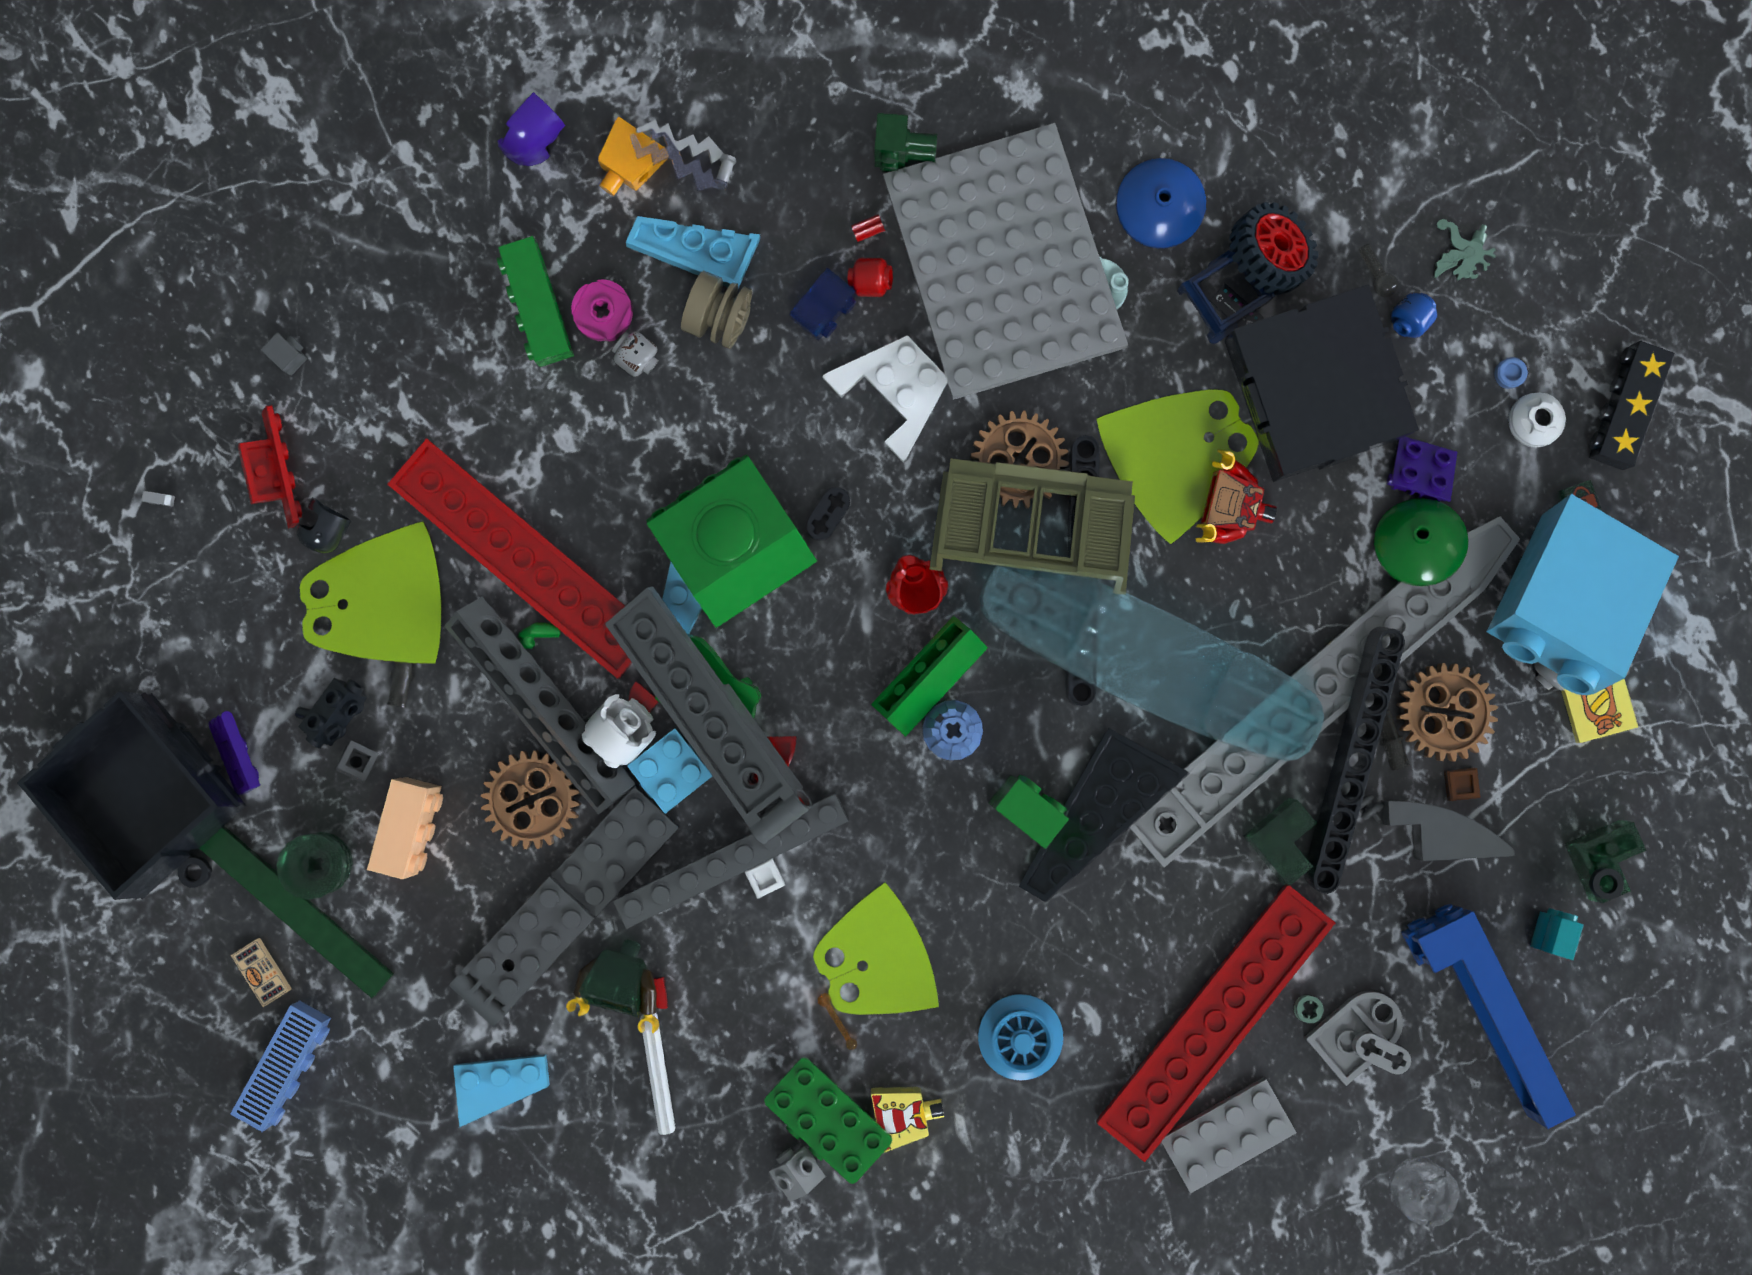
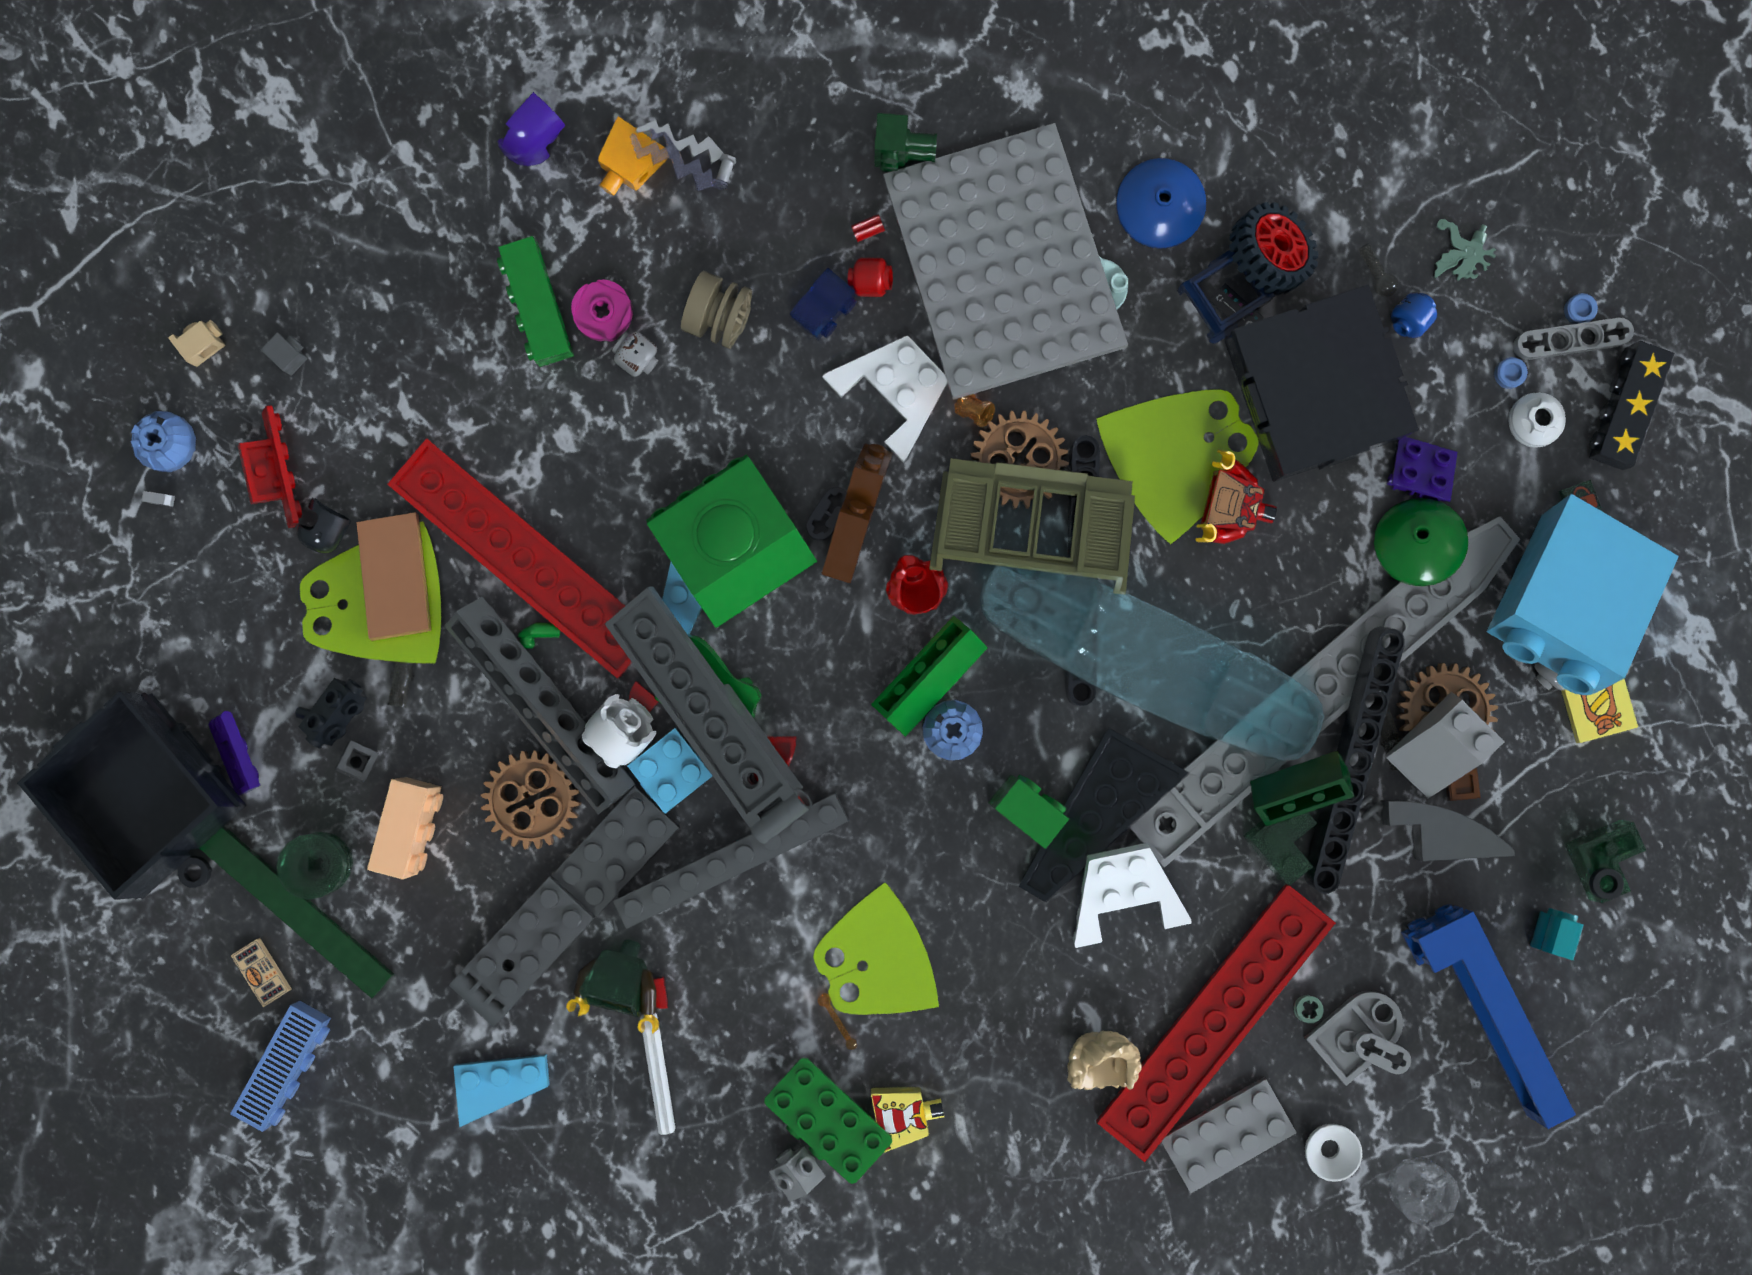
medium azure wing [626,216,760,289] -> none
white tile [745,858,785,899] -> none
dark azure piece [978,994,1063,1080] -> none
none -> medium blue piece [131,411,196,472]
none -> tan brick [168,320,226,367]
none -> nougat tile [357,512,432,641]
none -> reddish brown arch [822,444,893,583]
none -> clear orange bush [955,394,995,427]
none -> tan hair [1067,1031,1142,1090]
none -> white wing [1073,843,1191,948]
none -> dark green brick [1250,751,1354,826]
none -> white piece [1305,1124,1362,1182]
none -> light grey slope [1385,692,1505,798]
none -> light grey beam [1513,318,1634,360]
none -> medium blue tile [1564,293,1598,324]

